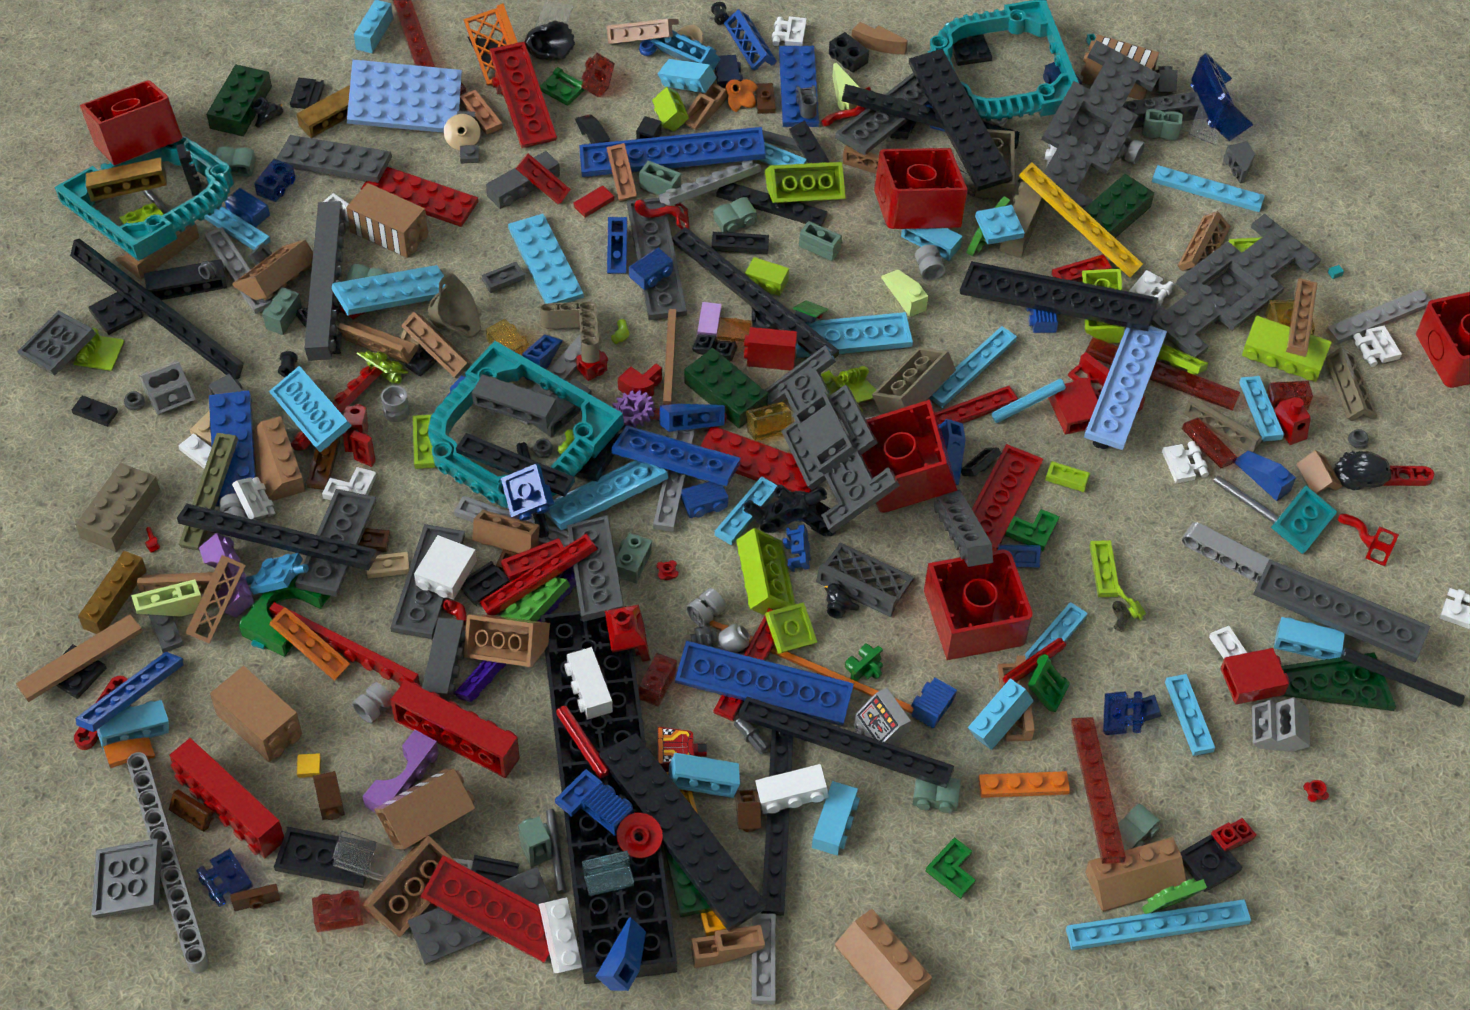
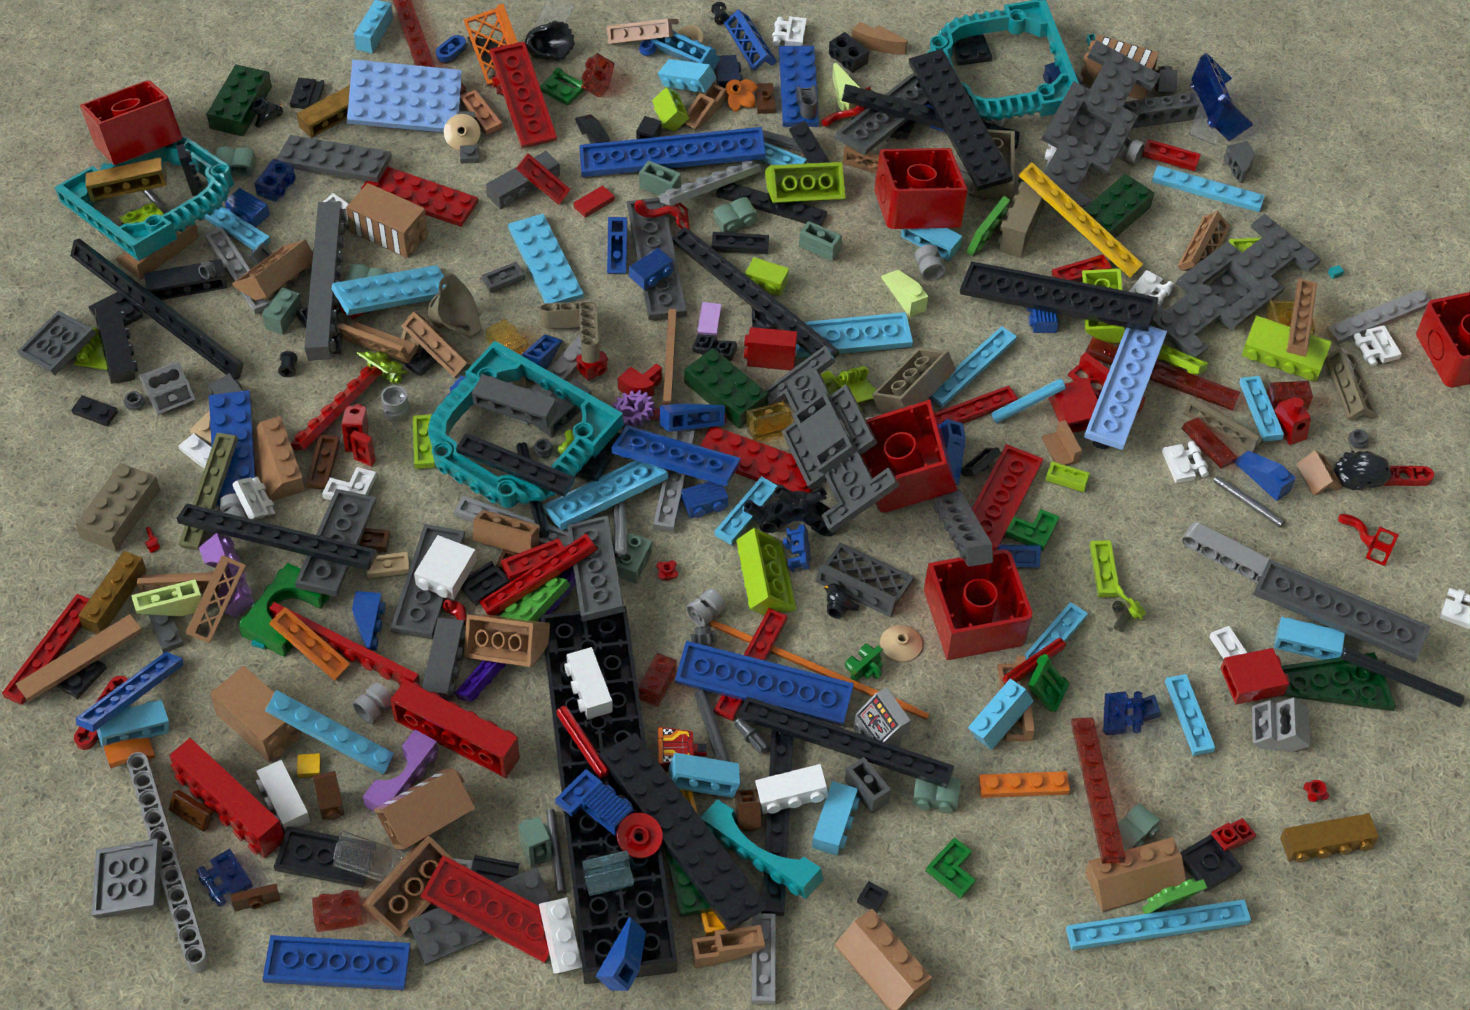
dark azure plate [245,553,309,595] -> none
medium azure plate [269,366,352,452] -> none
plate [501,464,555,521] -> none
red plate [605,604,651,662] -> none
nougat plate [607,143,637,202] -> none
lime arm [611,319,630,344] -> none
clear orange piece [717,317,752,342] -> none
light grey head [718,624,750,654] -> none
lime plate [765,602,817,654] -> none
green piece [793,300,828,323] -> none
blue brick [911,677,957,728] -> none
medium azure plate [975,205,1025,245] -> none
sand green brick [1142,109,1183,140] -> none
teal plate [1271,485,1337,554] -> none
none -> red plate [2,594,90,705]
none -> black brick [95,304,138,384]
none -> white brick [255,760,310,833]
none -> blue plate [263,935,411,990]
none -> medium azure plate [265,690,394,774]
none -> blue slope [352,591,386,651]
none -> blue plate [436,35,466,62]
none -> light grey axle [614,503,627,557]
none -> dark grey axle [694,689,730,762]
none -> teal arch [701,799,823,899]
none -> dark grey brick [845,757,891,814]
none -> black plate [857,881,888,913]
none -> tan dish [880,625,923,662]
none -> medium nougat panel [1042,420,1082,466]
none -> red plate [1142,139,1201,171]
none -> pearl gold brick [1280,813,1379,863]

